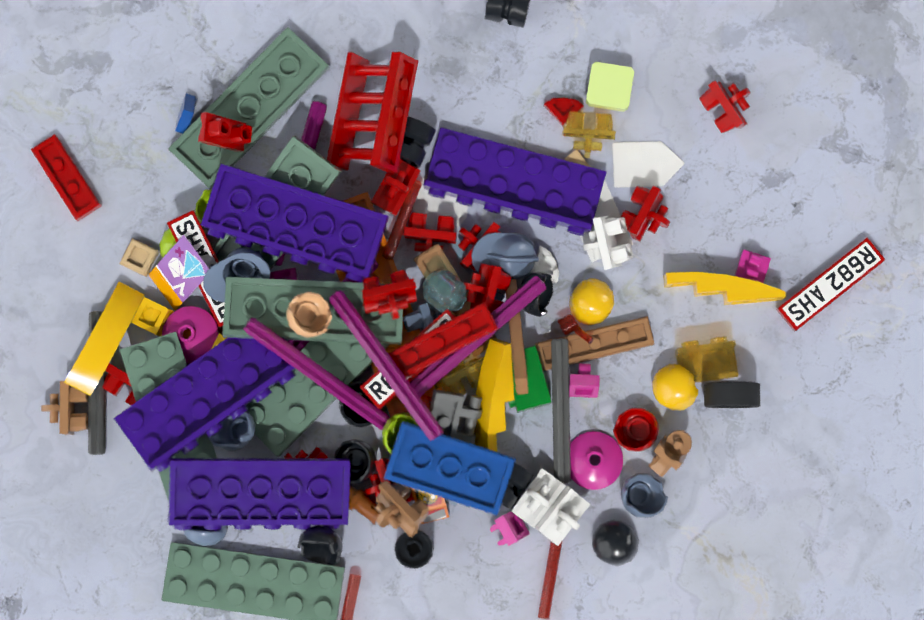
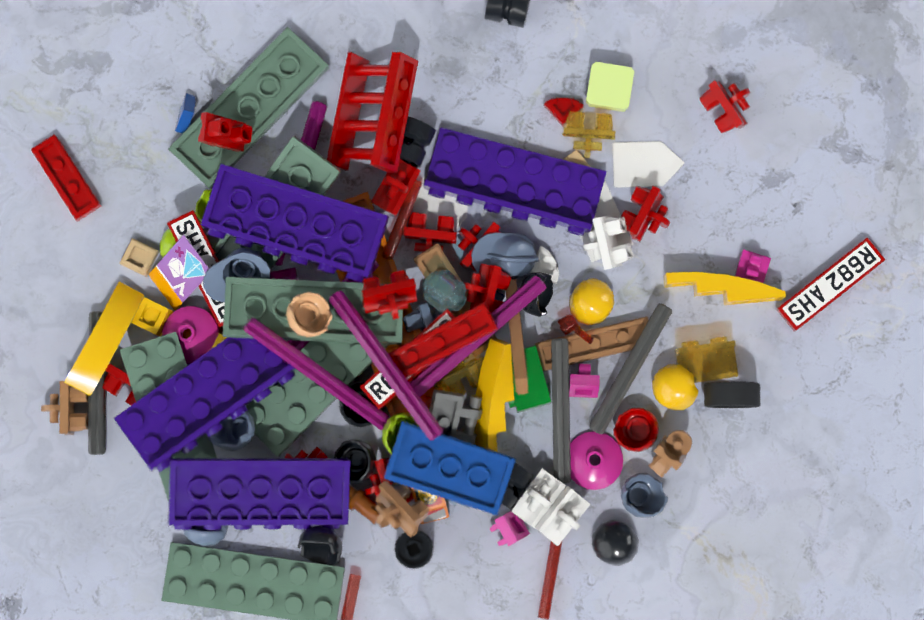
none -> dark grey axle [589,303,672,435]

